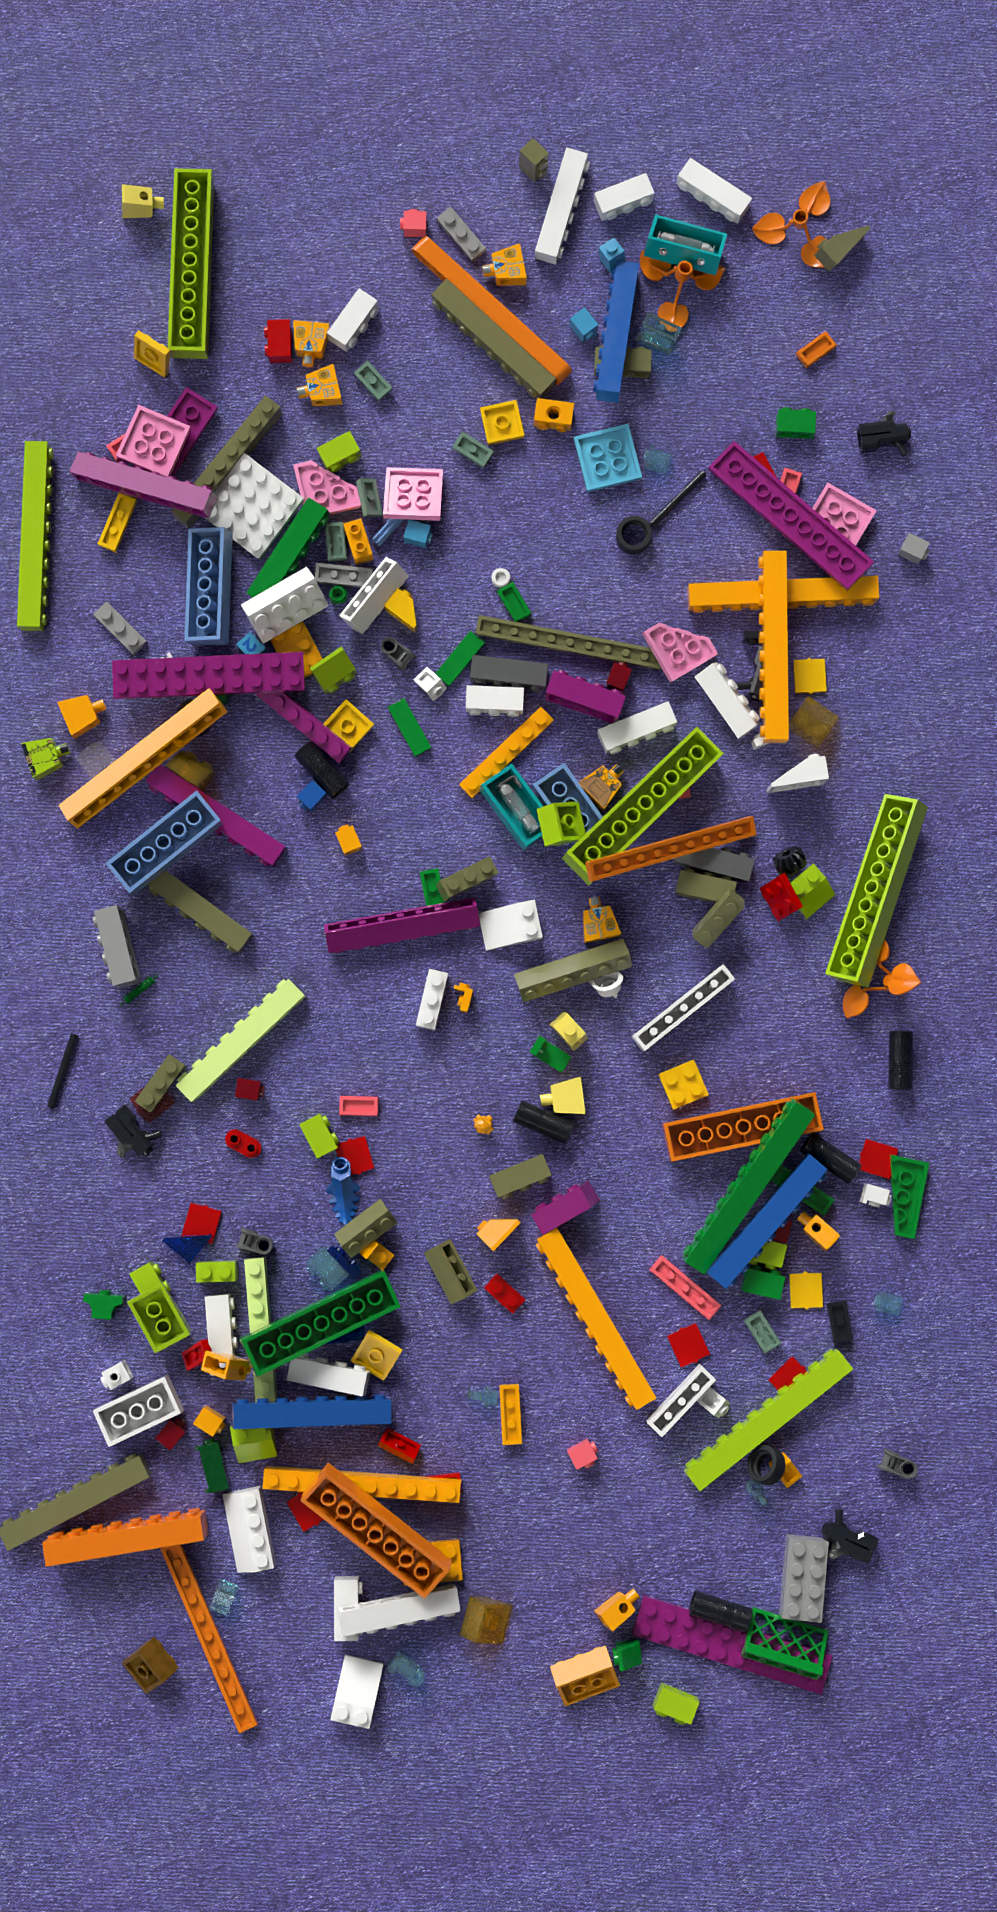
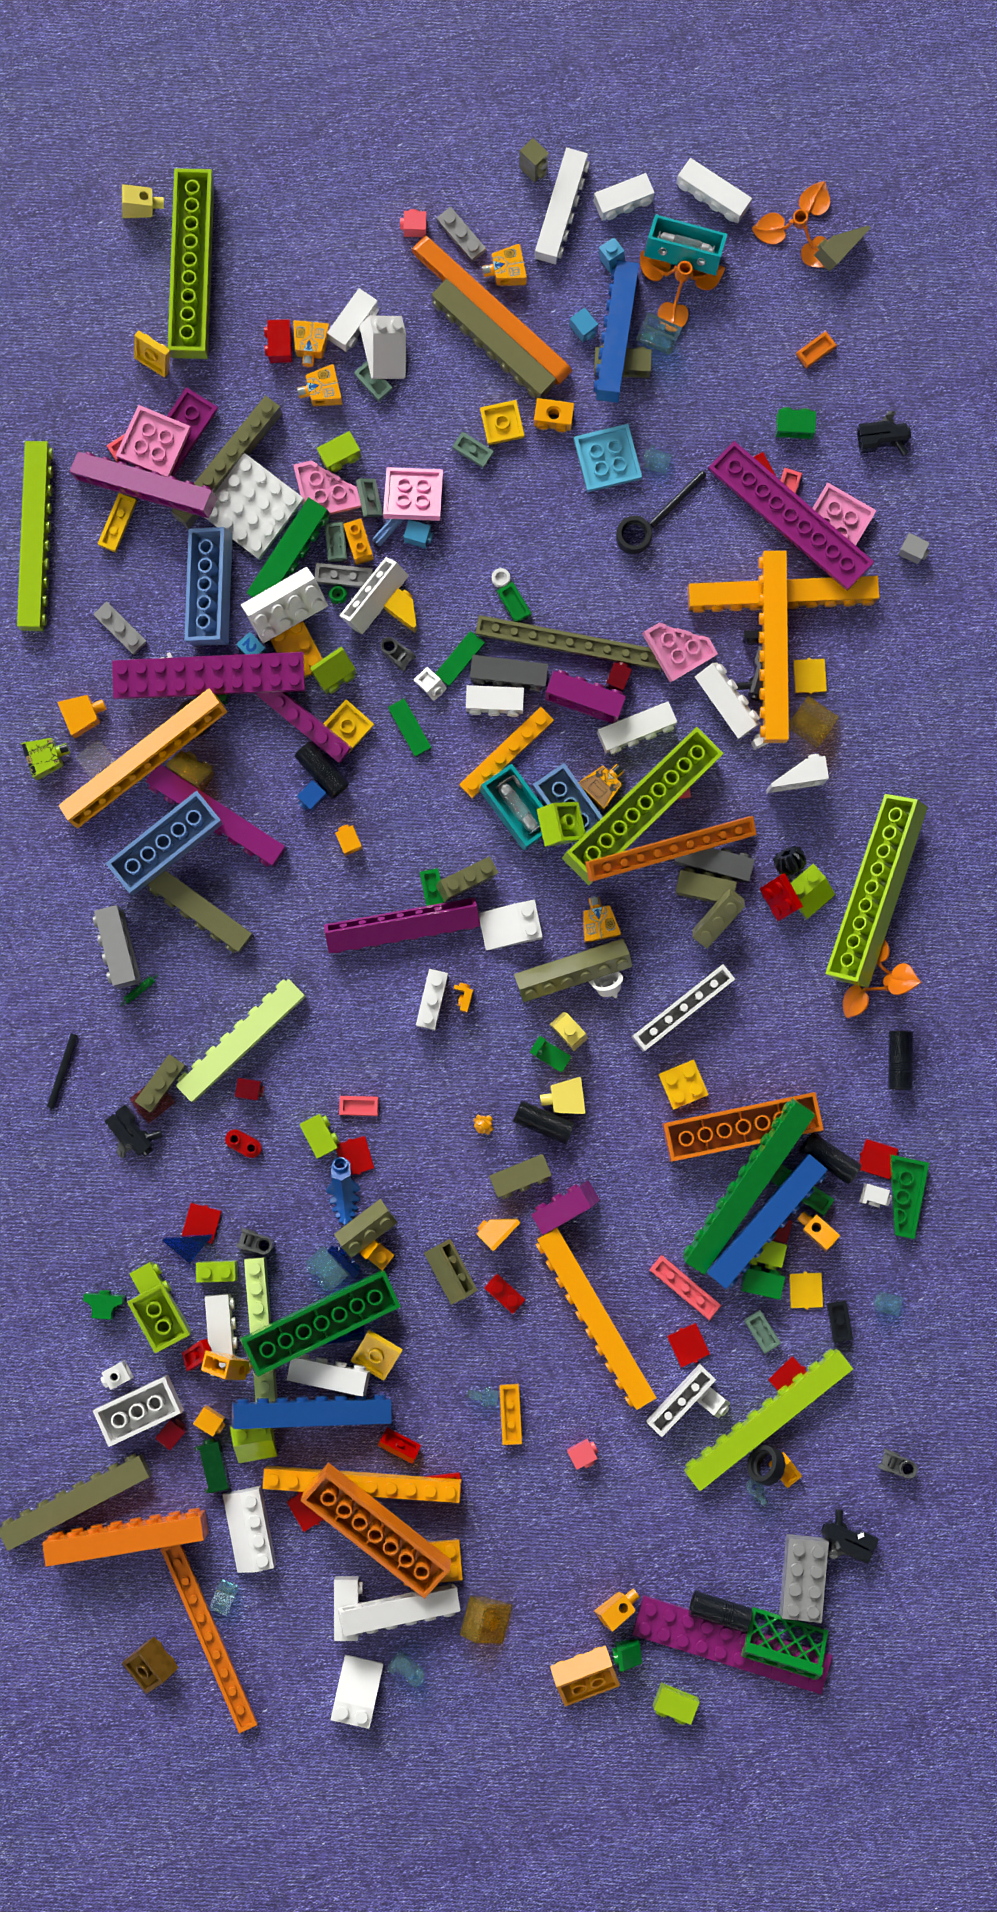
none -> white slope [359,315,406,379]

